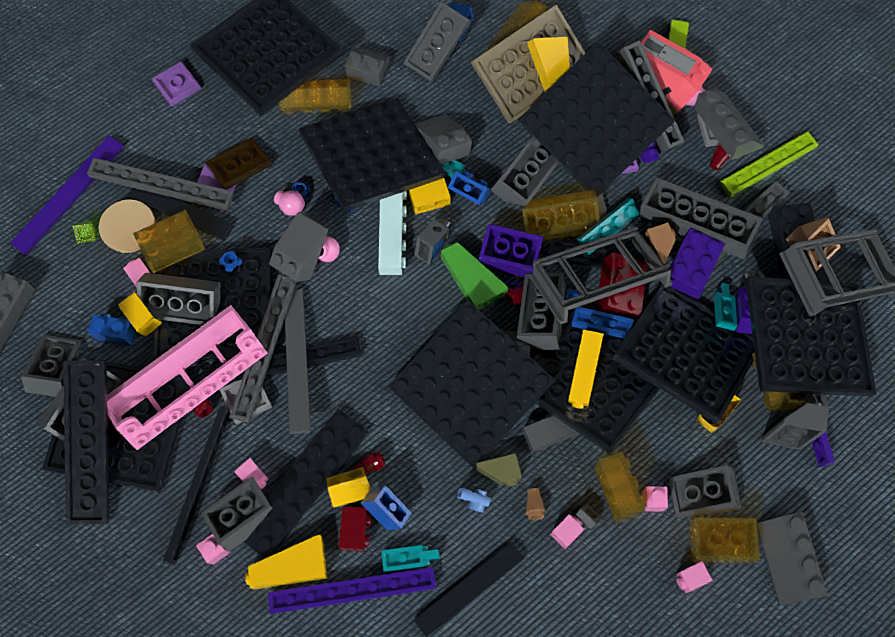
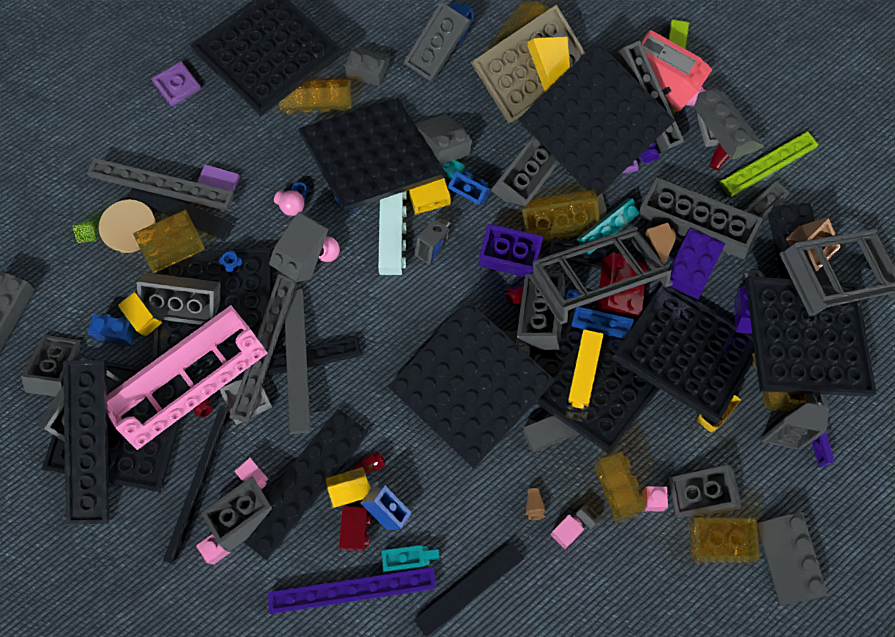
dark purple tile [10,136,124,255] -> none
bright pink brick [123,258,150,287] -> none
dark brown tile [205,138,272,190] -> none
yellow slope [245,535,327,590] -> none
bright green slope [441,242,508,310] -> none
medium blue plate [457,487,491,513] -> none
olive slope [476,453,522,487] -> none
bright pink brick [676,562,712,593] -> none
teal hinge [714,283,738,331] -> none

